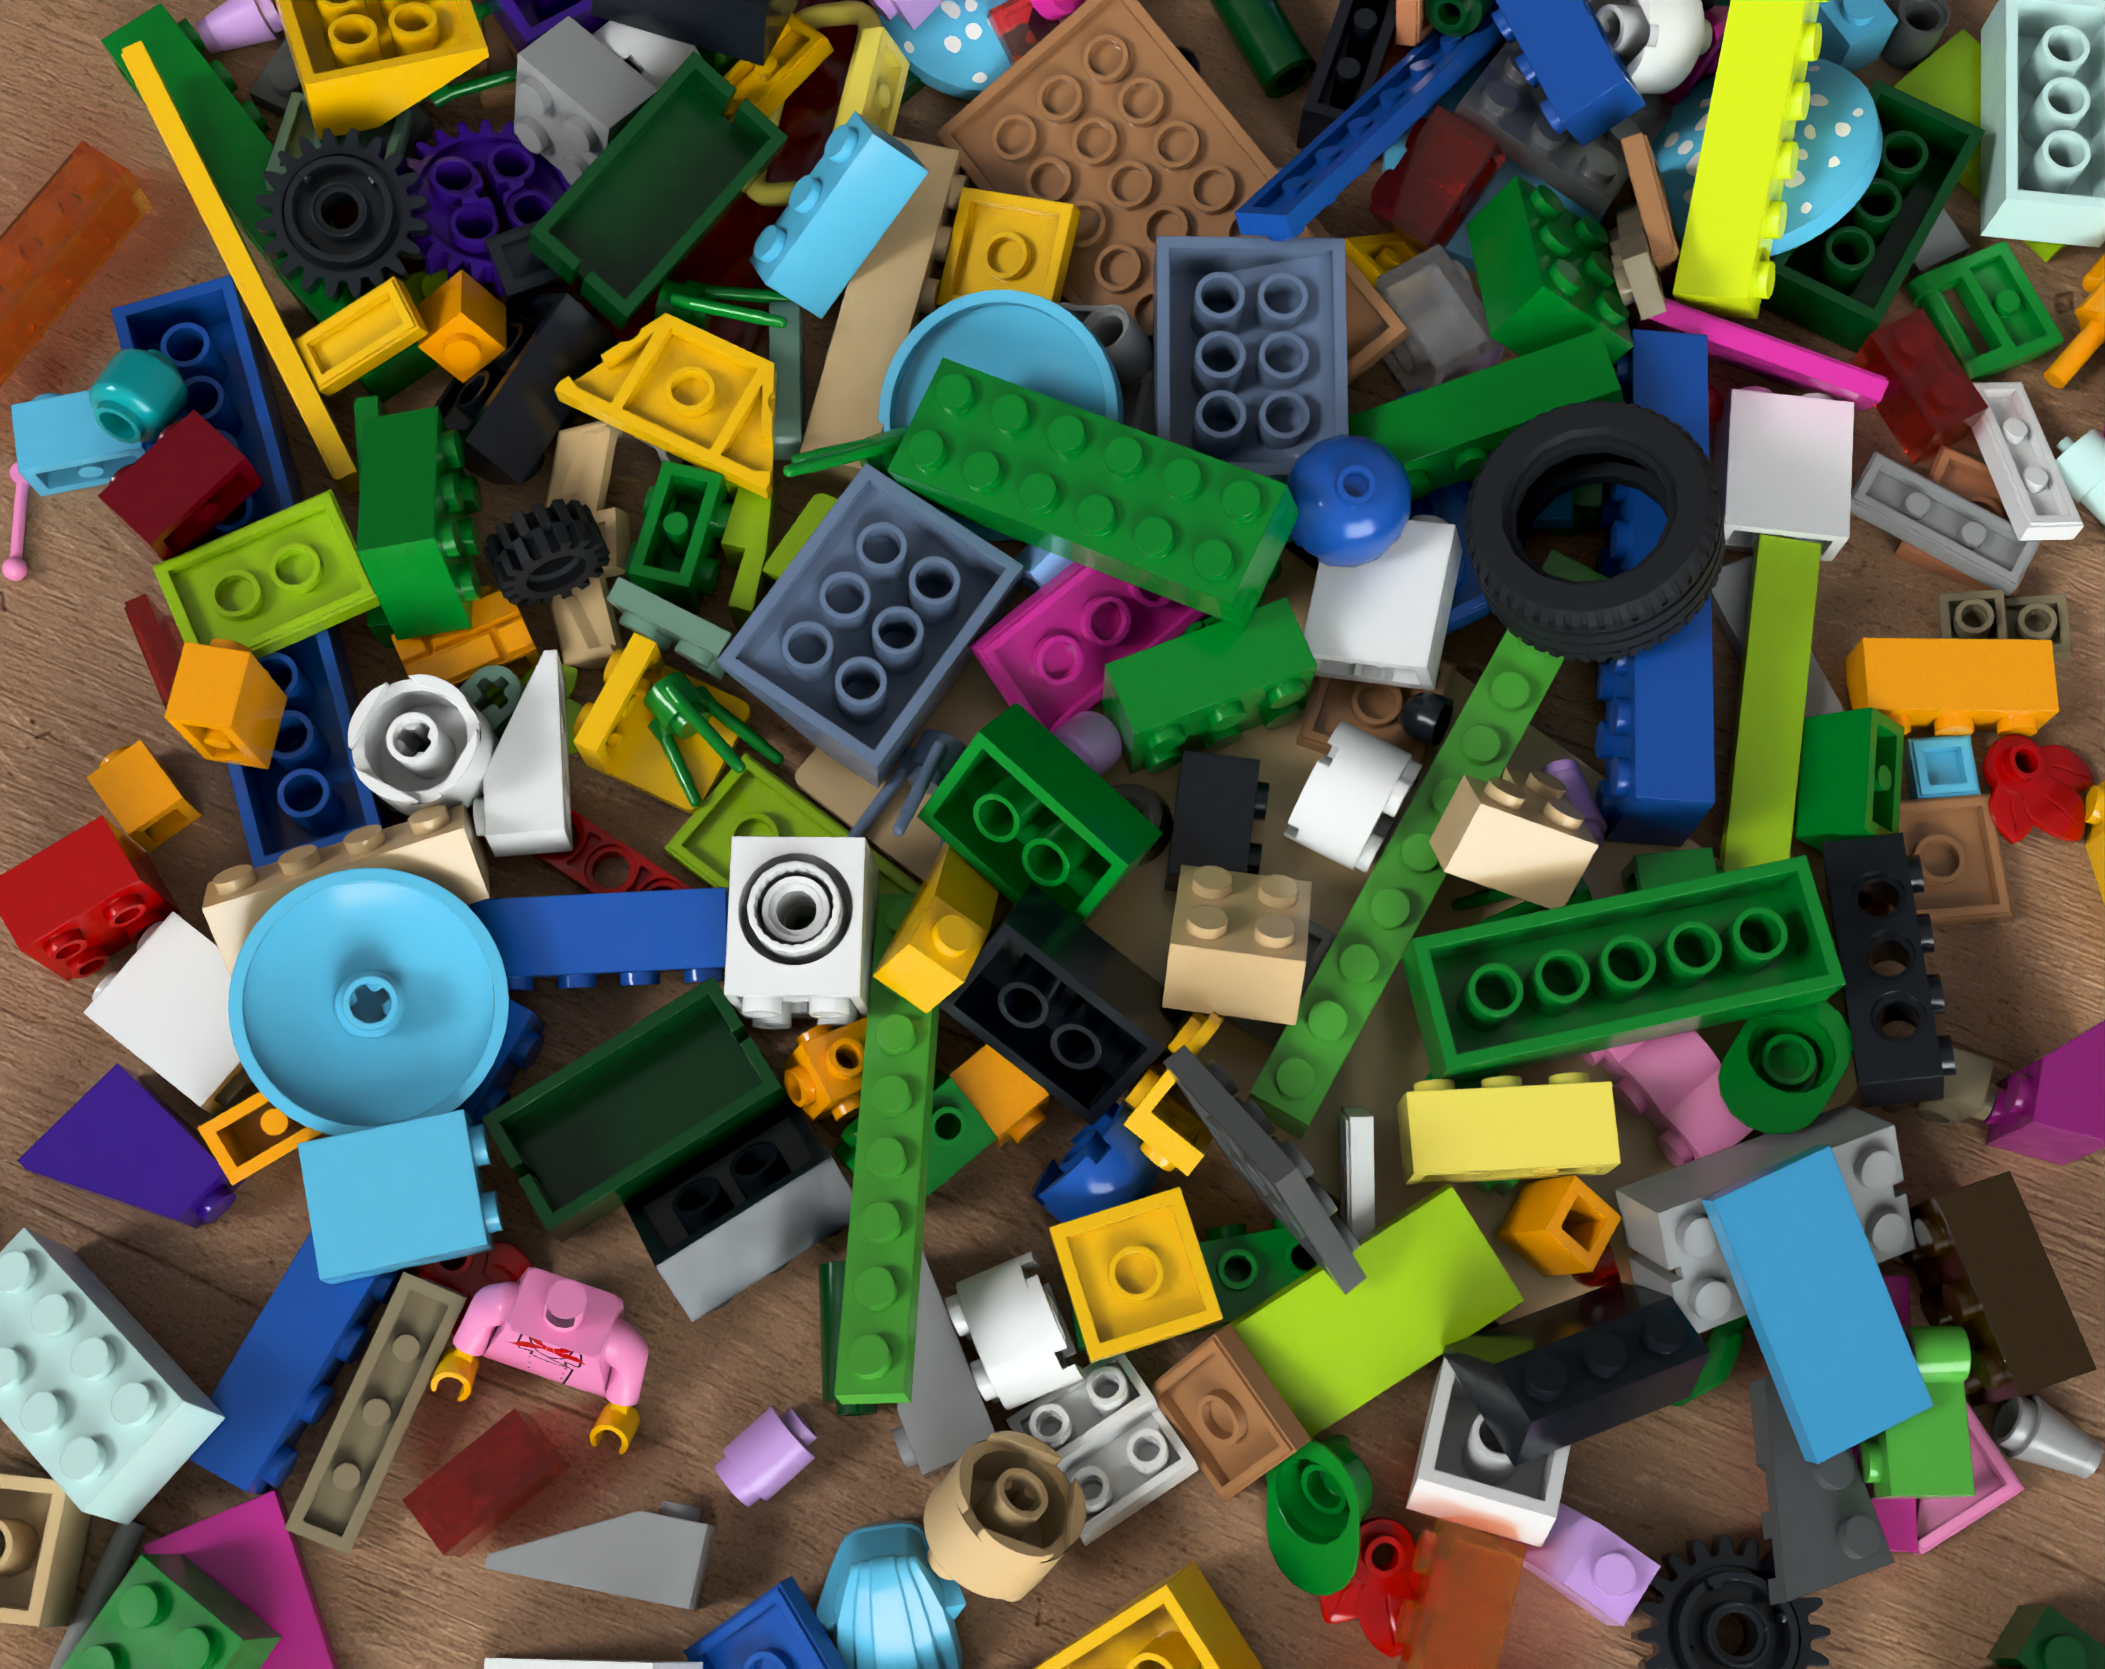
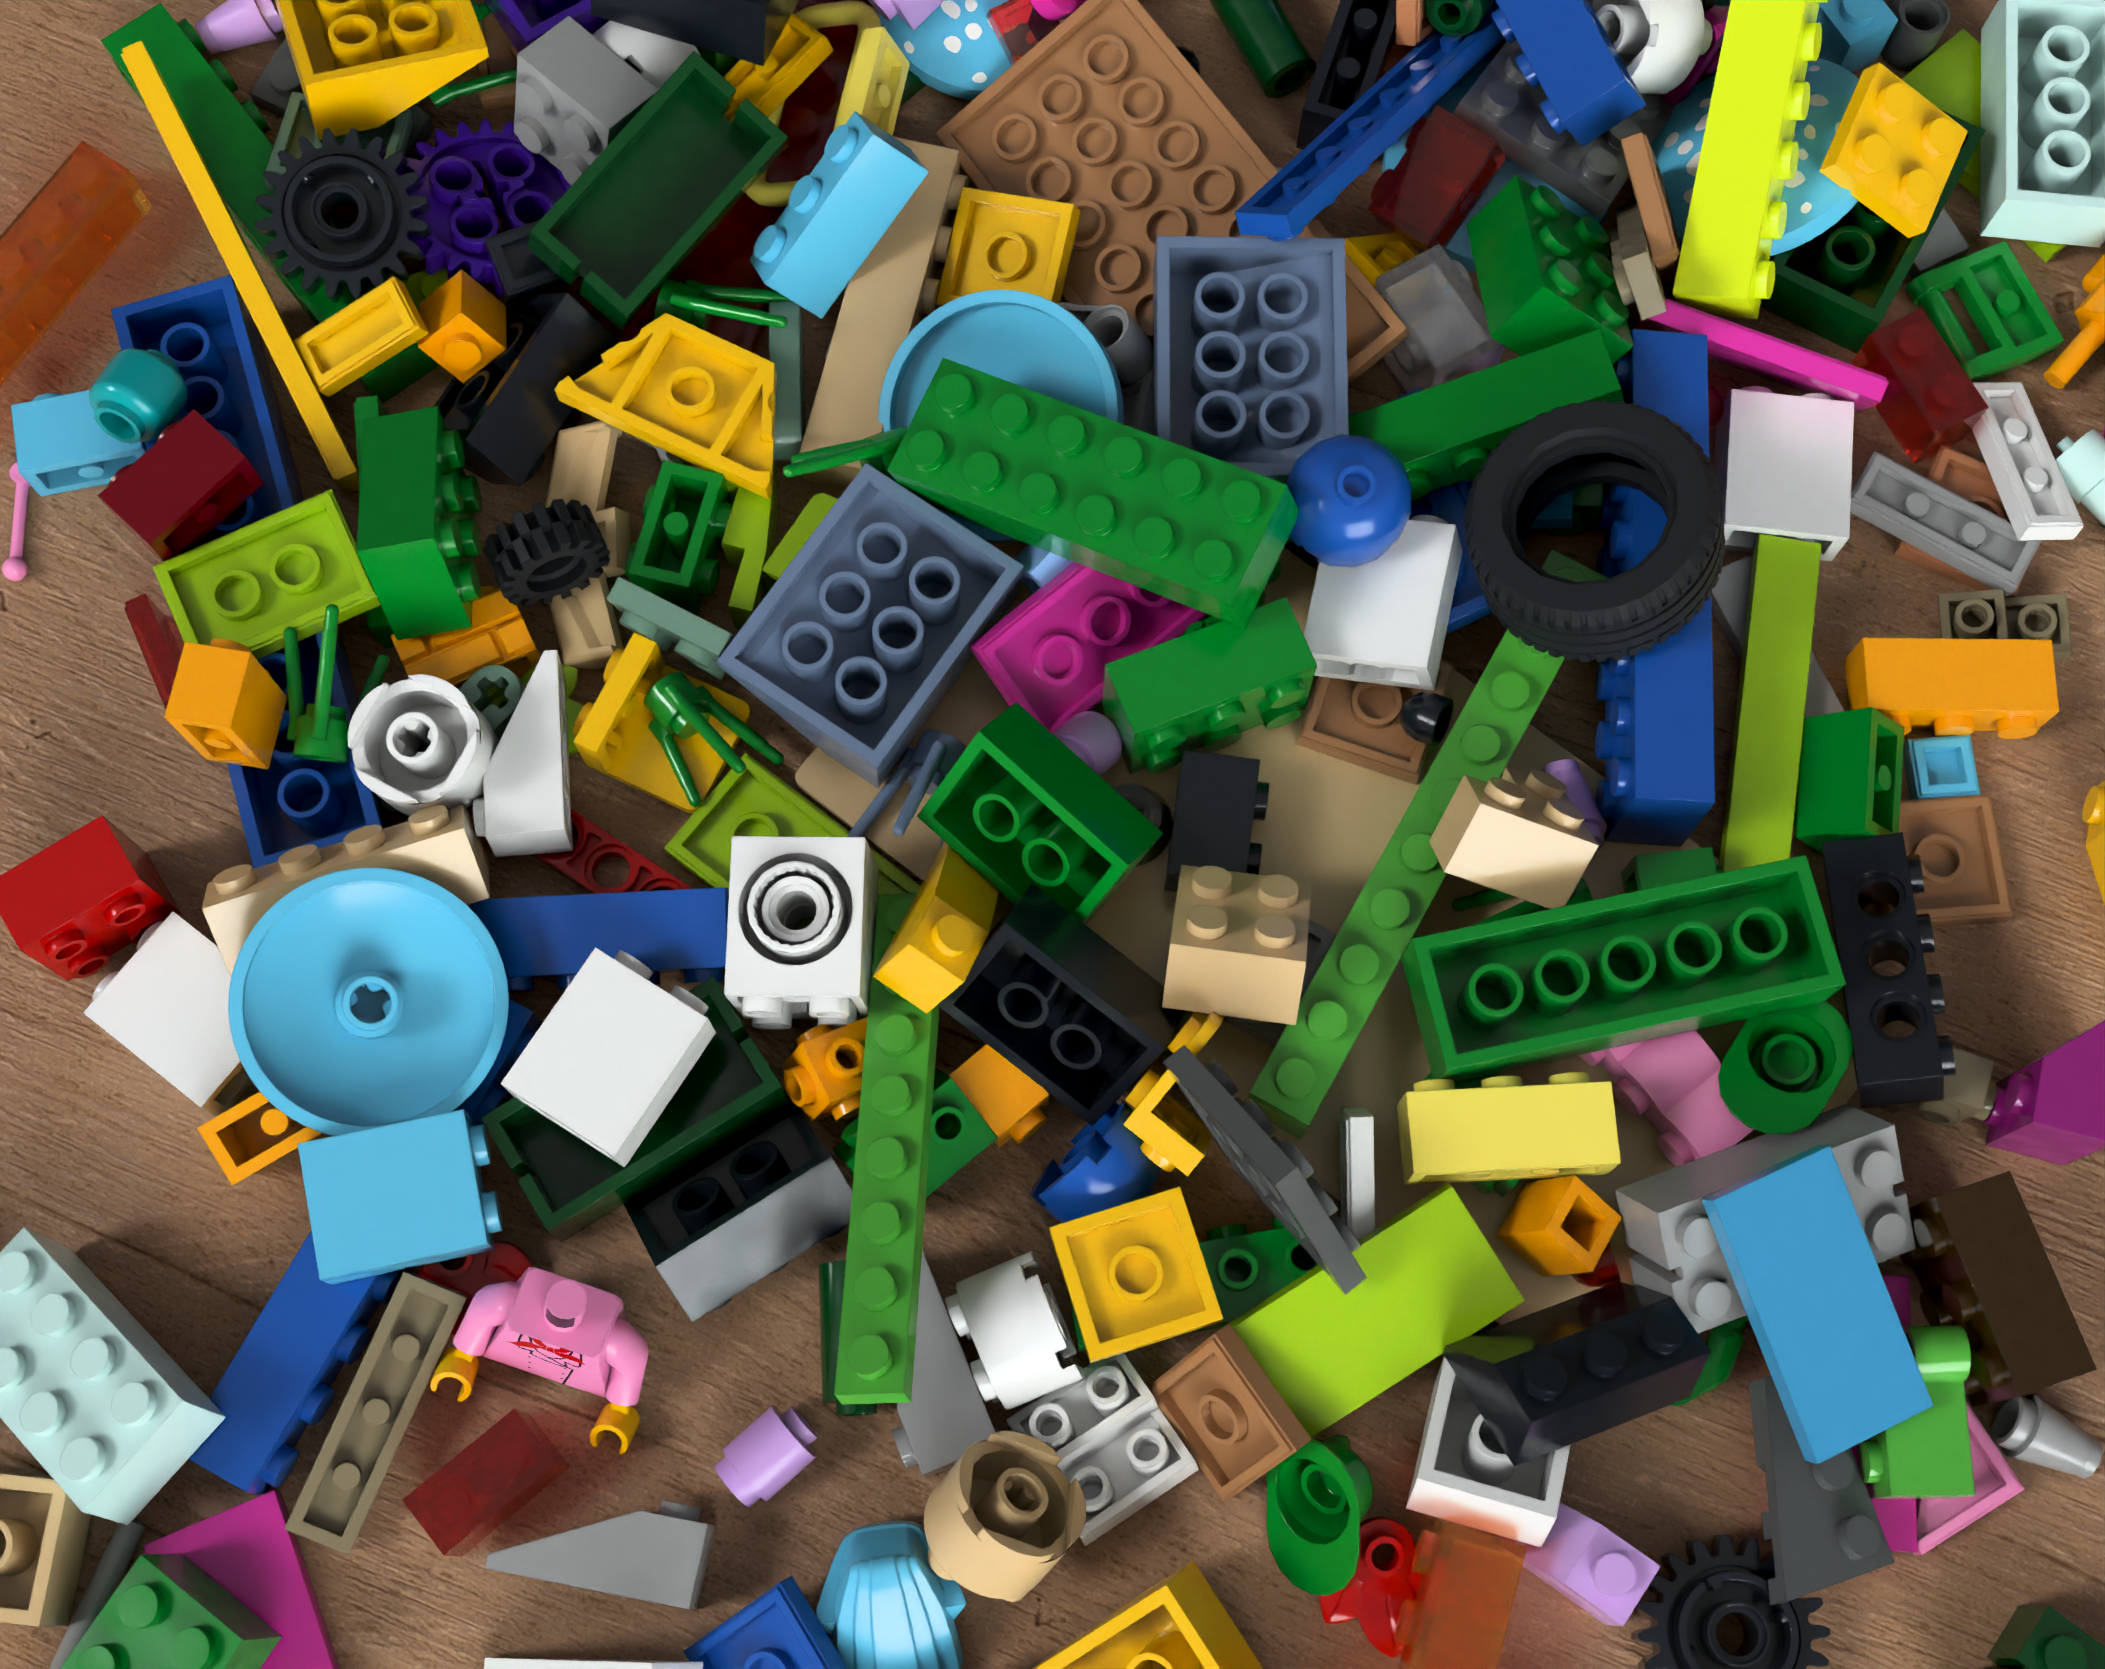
dark purple slope [17,1063,245,1229] -> none
light orange brick [86,740,202,853] -> none
white brick [1284,720,1423,873] -> none
red plate [1982,734,2094,844] -> none
none -> green plant [284,604,390,763]
none -> white brick [500,947,716,1168]
none -> yellow plate [1819,62,1968,238]

